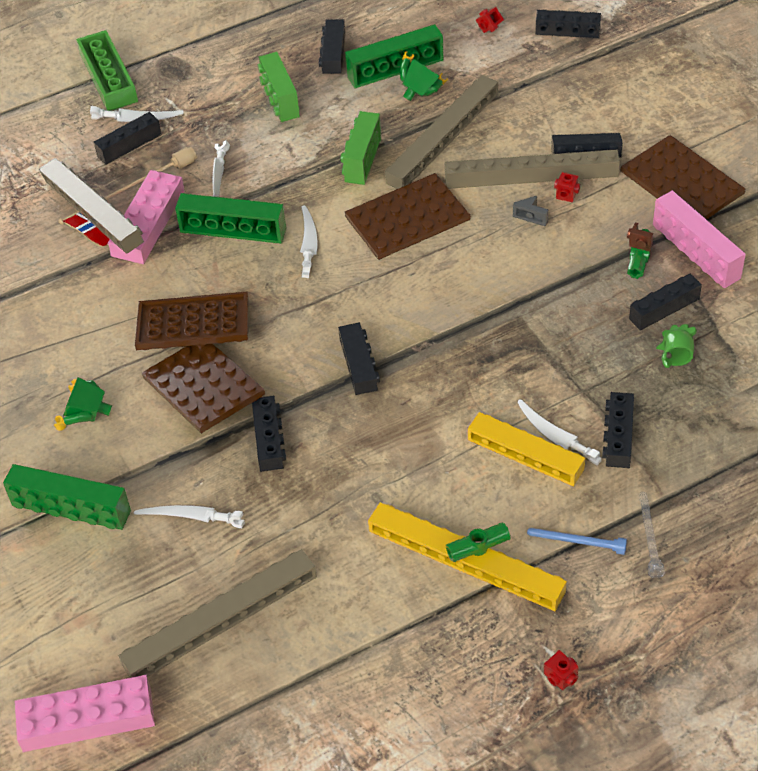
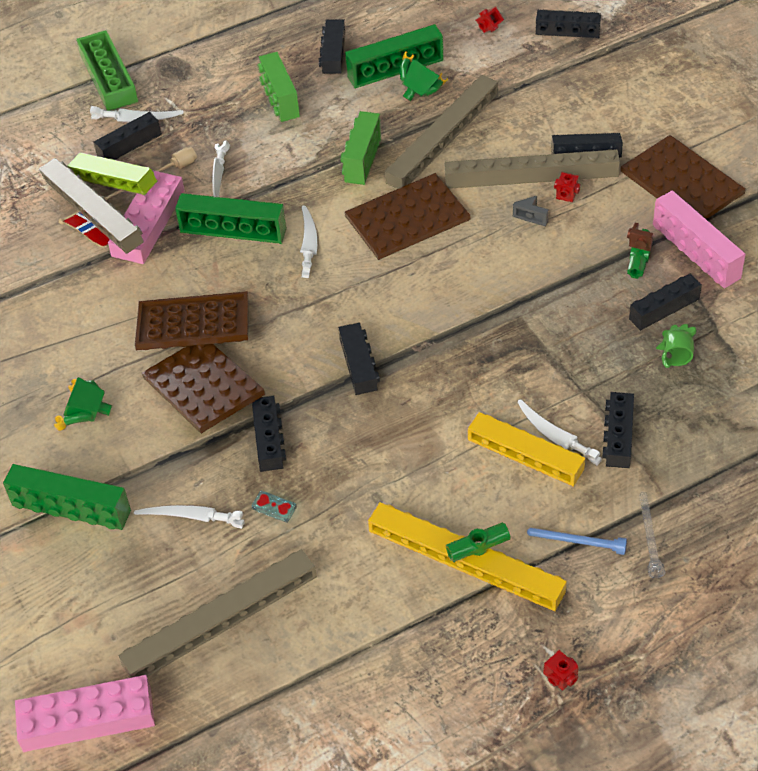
none -> brick [67,153,157,195]
none -> clear light blue tile [251,490,297,523]

